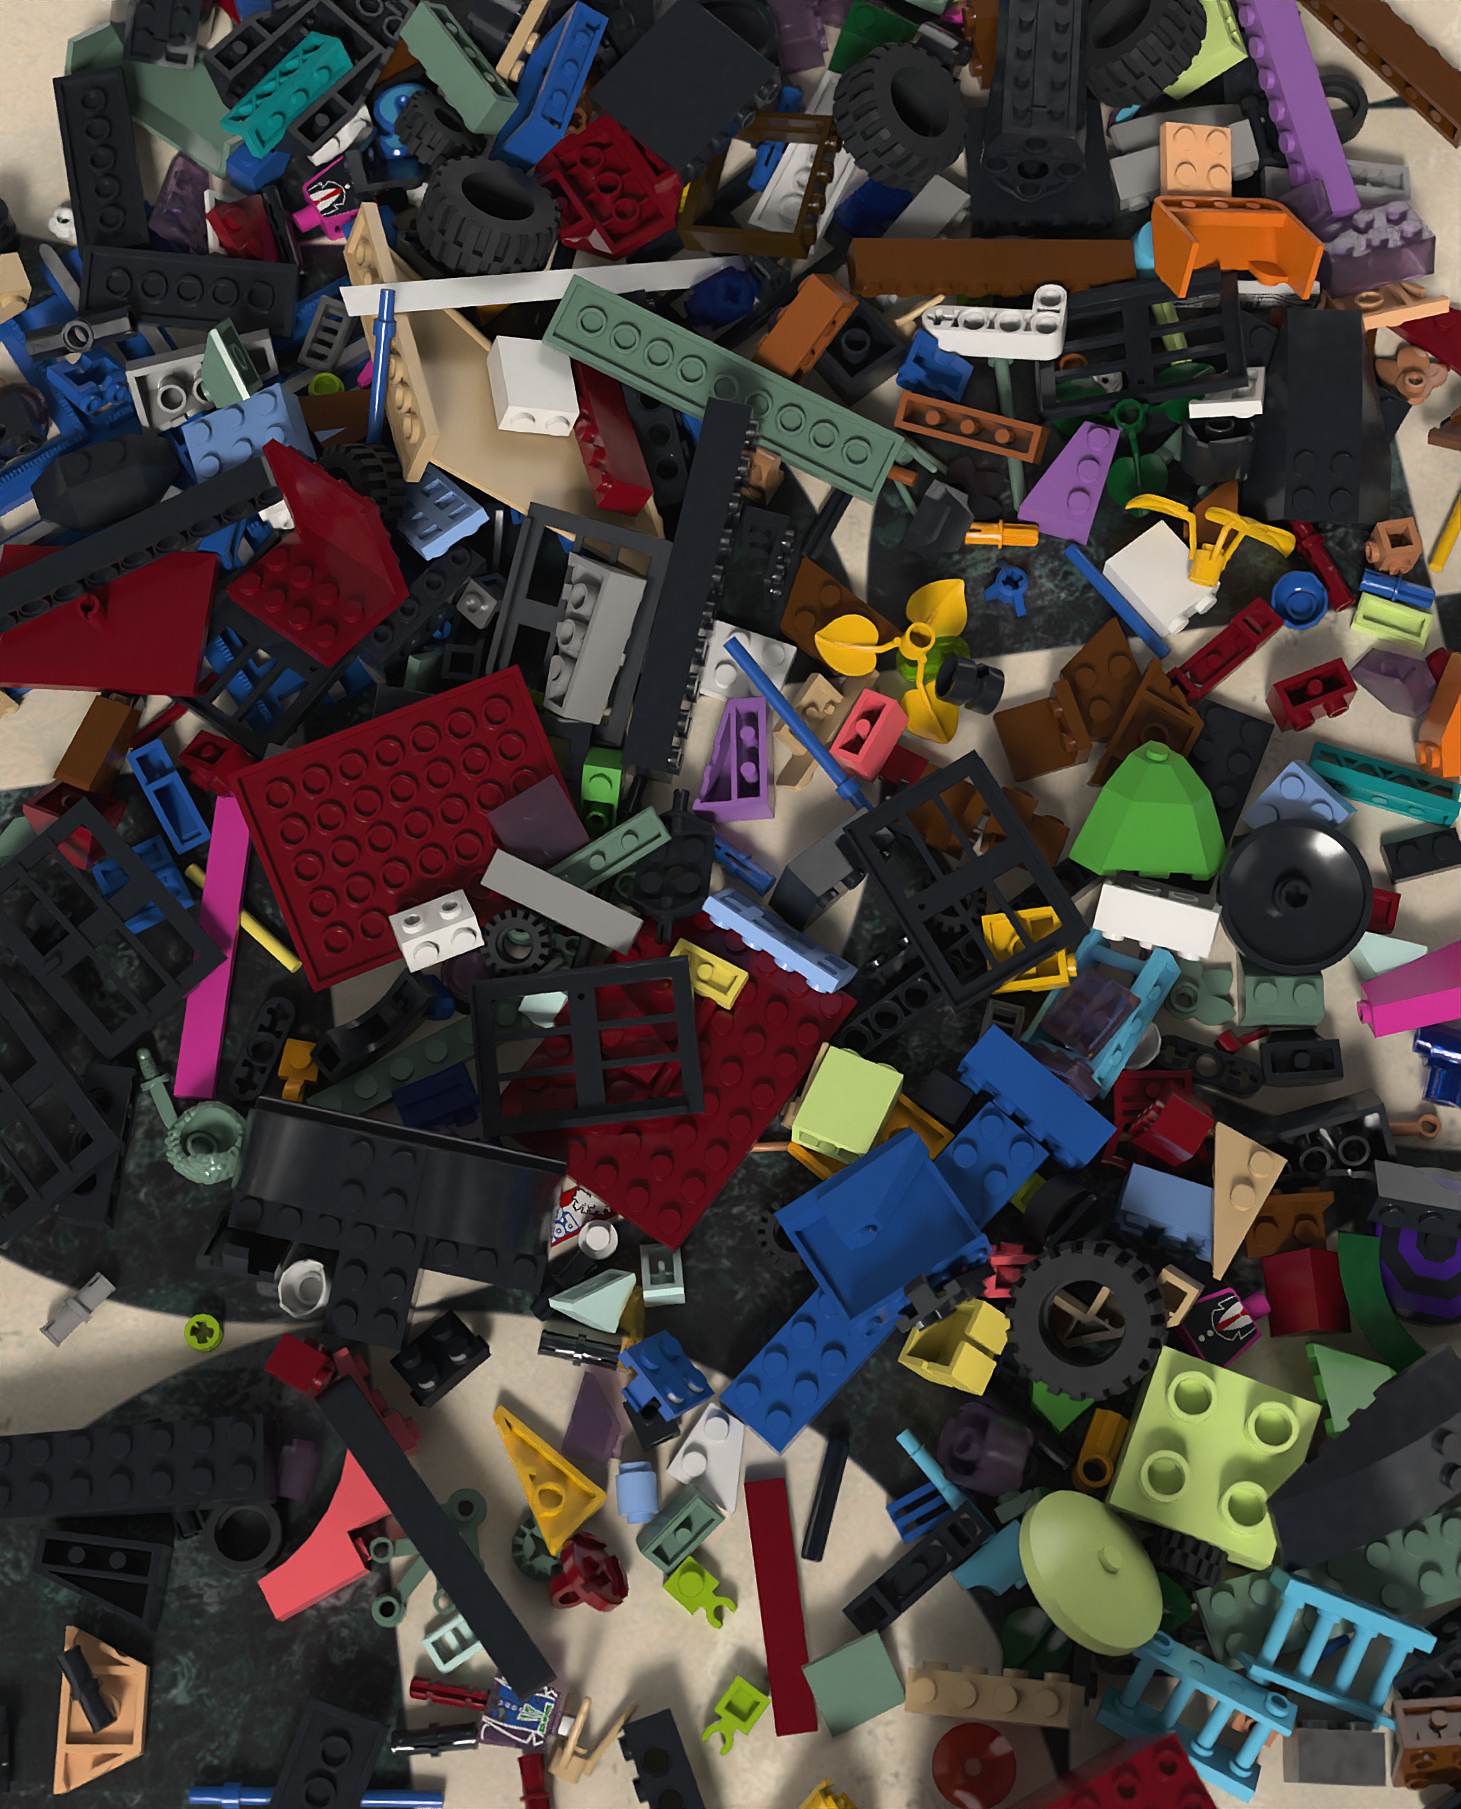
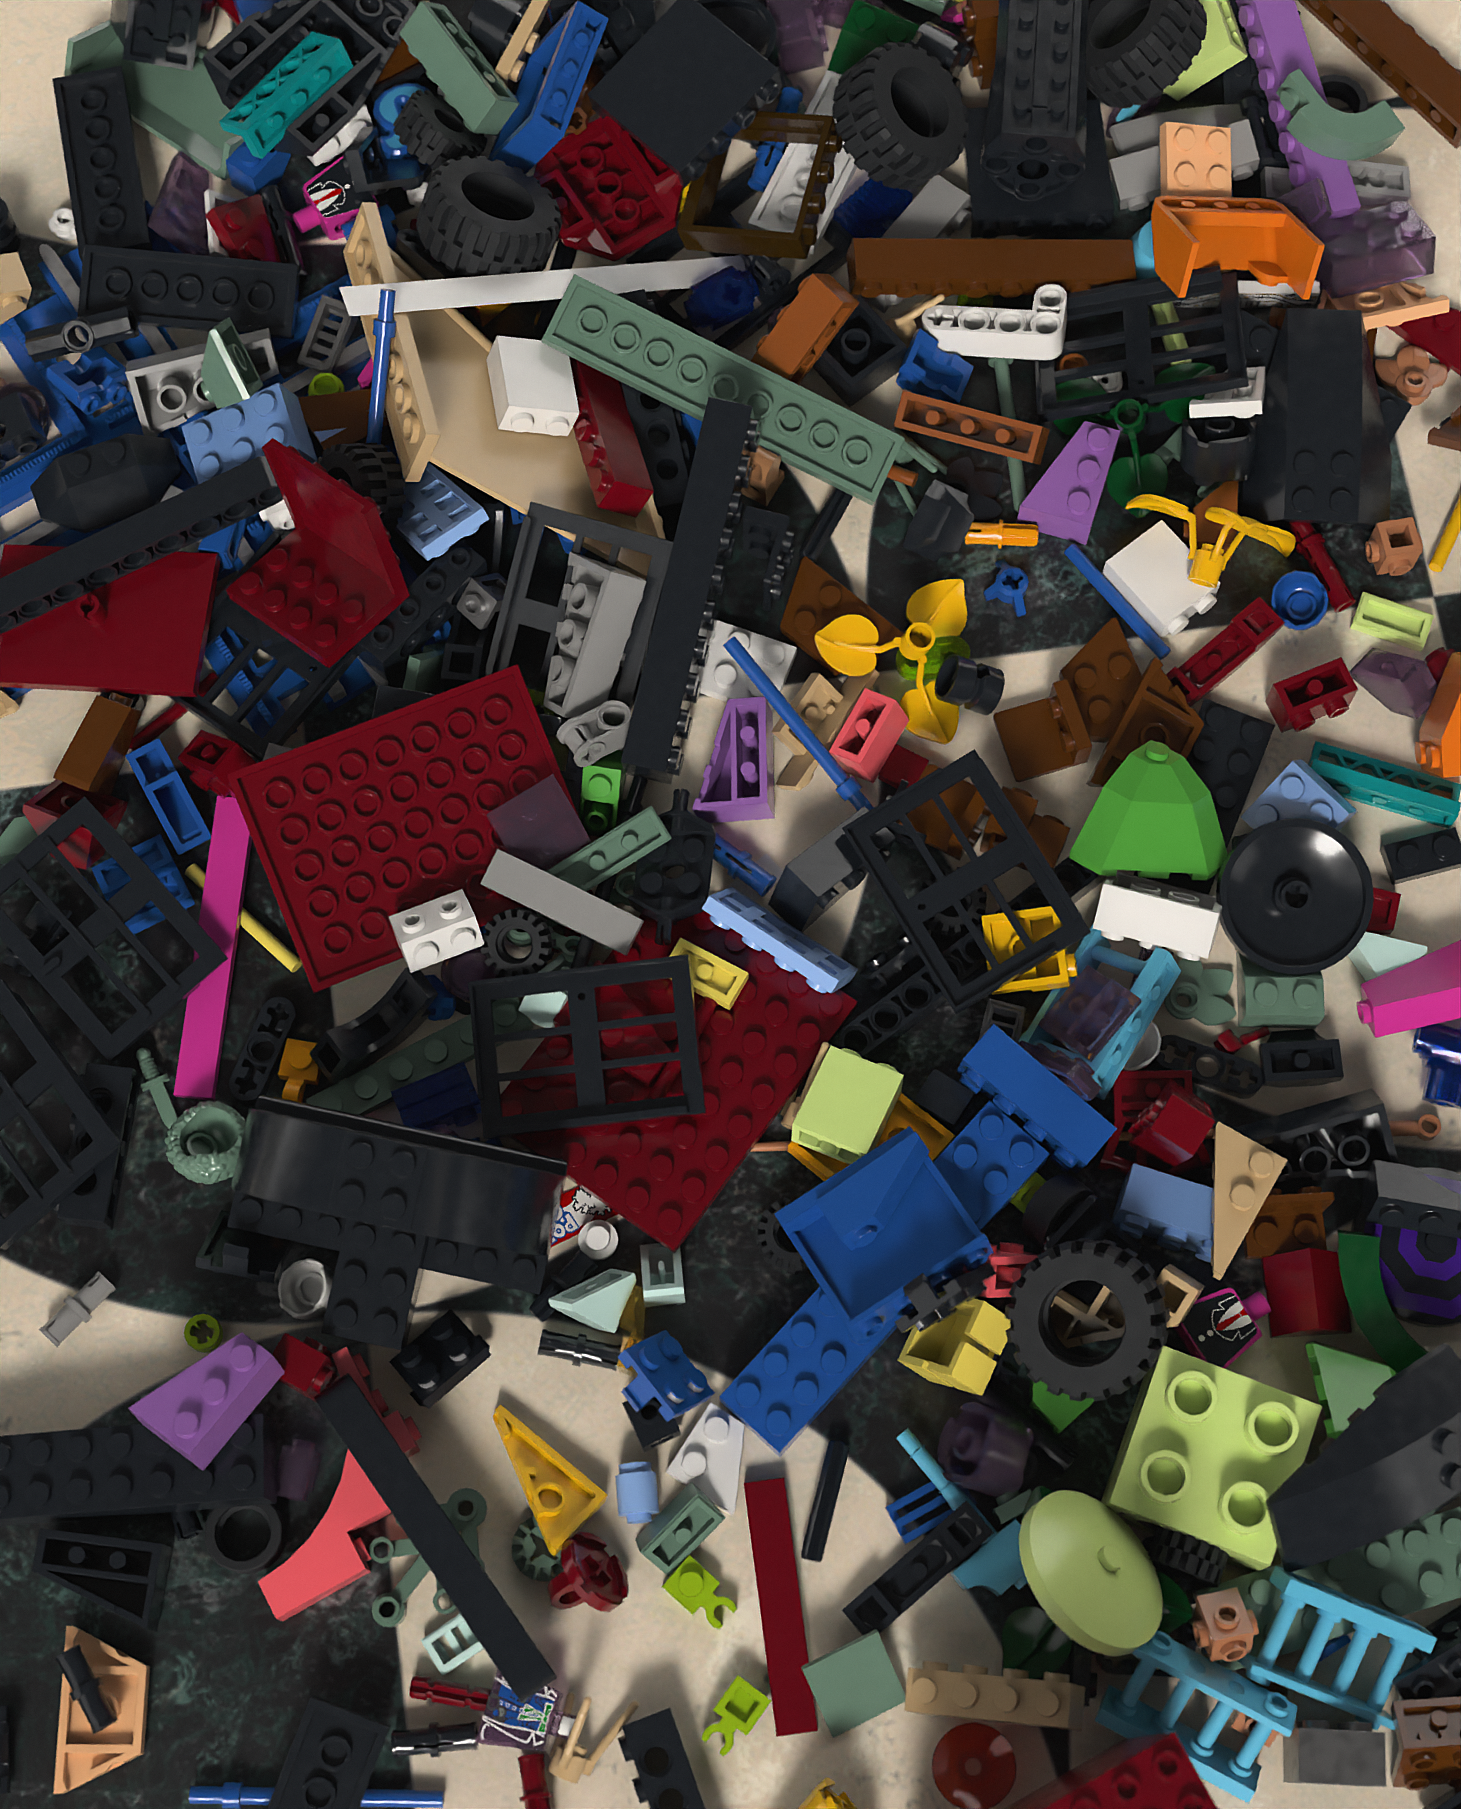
clear purple slope [561,1371,626,1468] -> none
light orange piece [1071,1408,1130,1494] -> none
blue axle [1358,567,1435,608] -> none
none -> medium lavender wedge [128,1332,285,1471]
none -> light grey piece [556,700,631,767]
none -> nougat brick [1192,1587,1258,1662]
none -> sand green arch [1276,68,1405,161]

